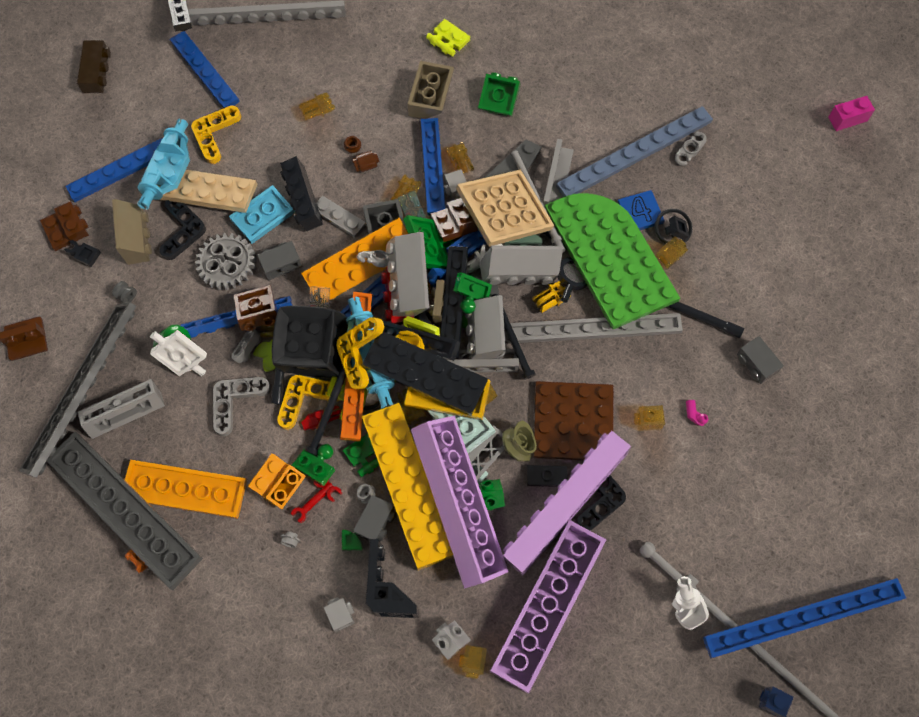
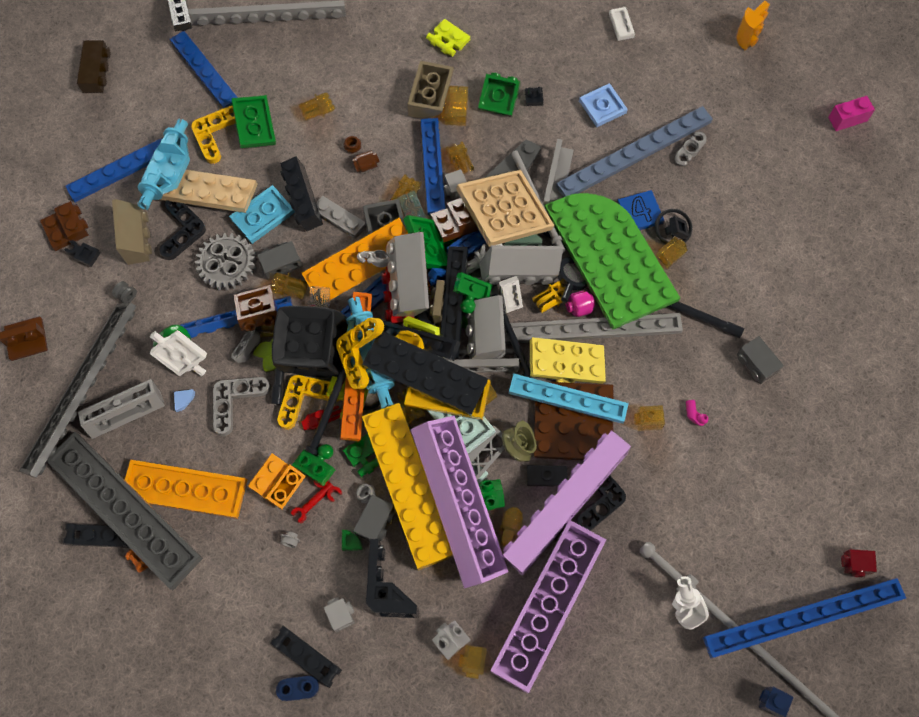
none -> black plate [62,523,130,548]
none -> light blue tile [174,389,195,412]
none -> green plate [231,95,276,148]
none -> black plate [270,625,342,688]
none -> clear yellow arm [271,272,308,299]
none -> dark blue plate [276,676,320,701]
none -> clear yellow brick [442,86,468,126]
none -> white plate [499,276,523,313]
none -> clear yellow arm [499,507,523,547]
none -> medium azure plate [509,374,629,424]
none -> black tile [525,87,544,106]
none -> light yellow plate [530,337,606,384]
none -> dark pink head [566,291,595,317]
none -> light blue plate [579,83,628,127]
none -> white plate [609,7,635,41]
none -> light orange brick [736,1,770,50]
none -> dark red brick [841,549,877,578]

